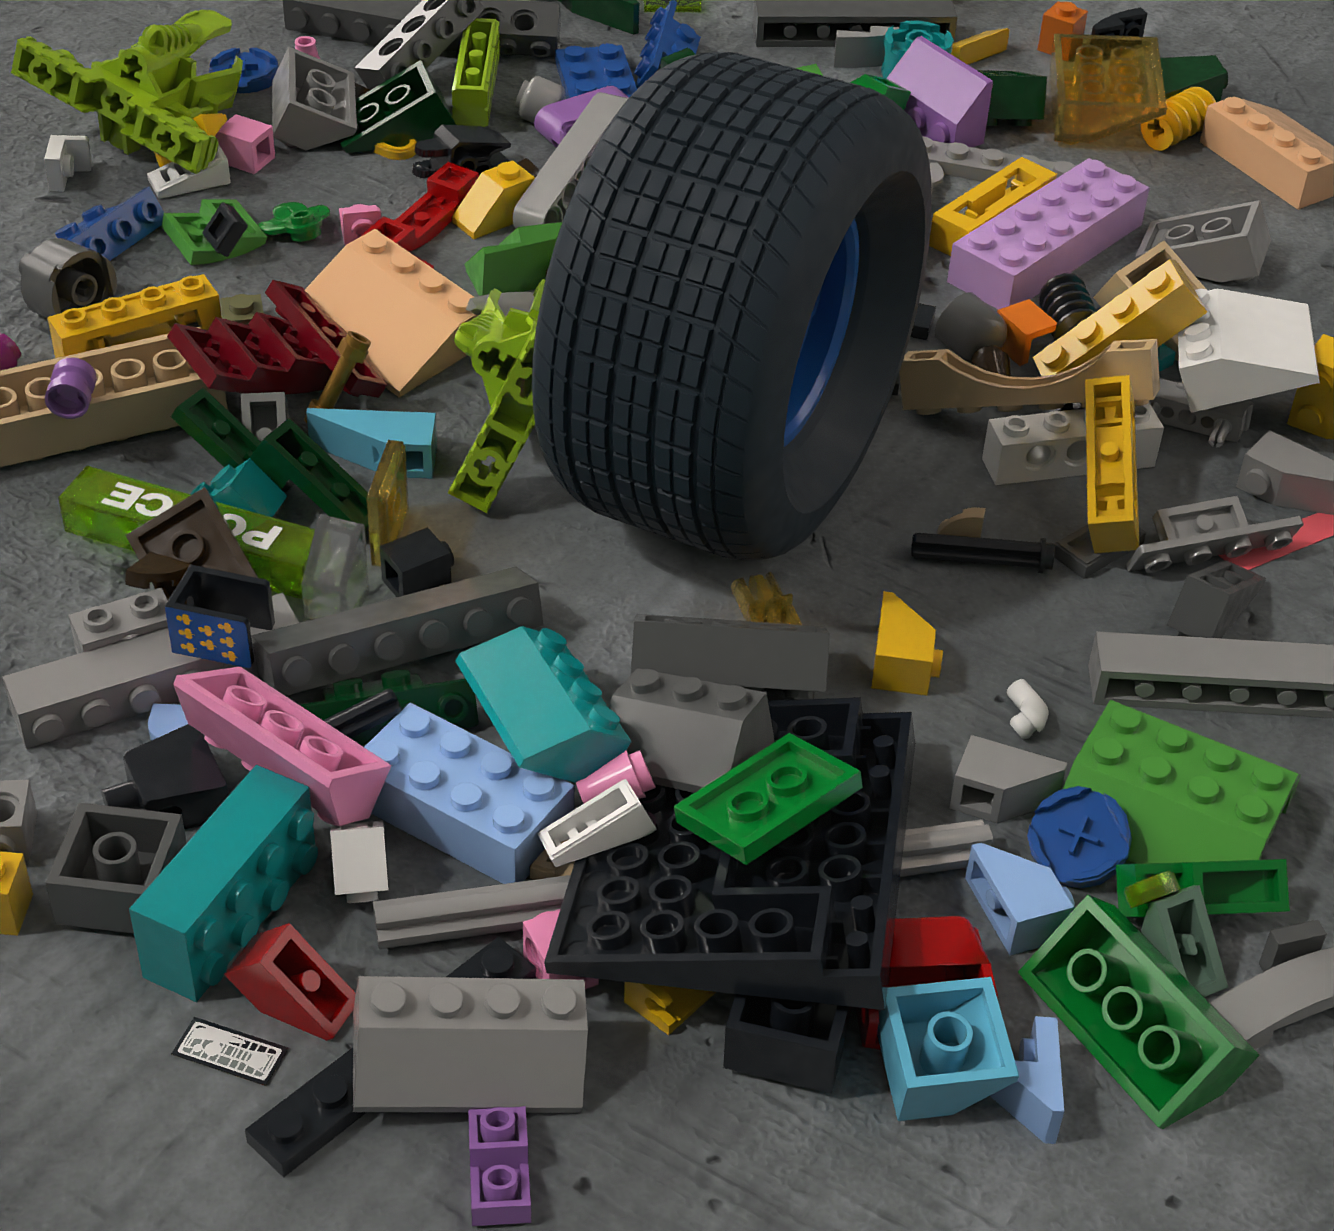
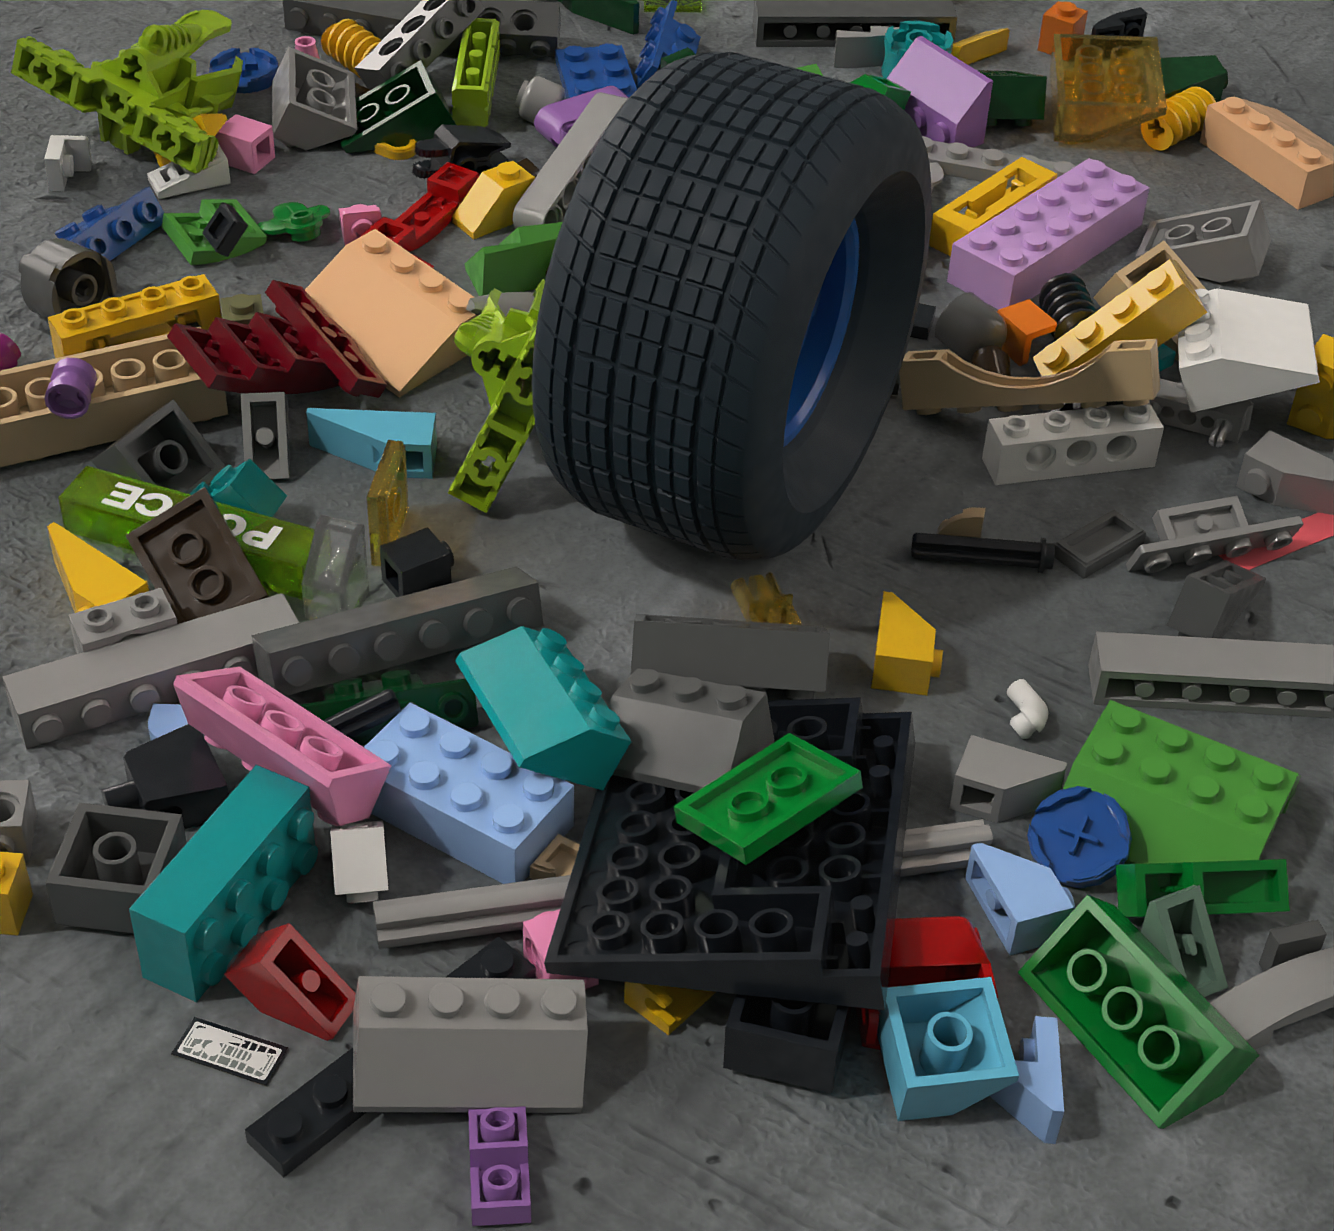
dark brown tile [125,552,192,589] -> none
piece [165,564,275,668] -> none
dark green bracket [170,387,386,540] -> none
pearl gold bar [304,331,371,423] -> none
white slope [537,779,657,867] -> none
bright pink cone [576,750,656,803] -> none
yellow brick [1085,375,1139,553] -> none
clear neon green tile [1124,870,1181,909] -> none
none -> yellow slope [47,522,149,613]
none -> dark grey slope [91,399,226,511]
none -> yellow piece [321,18,382,79]

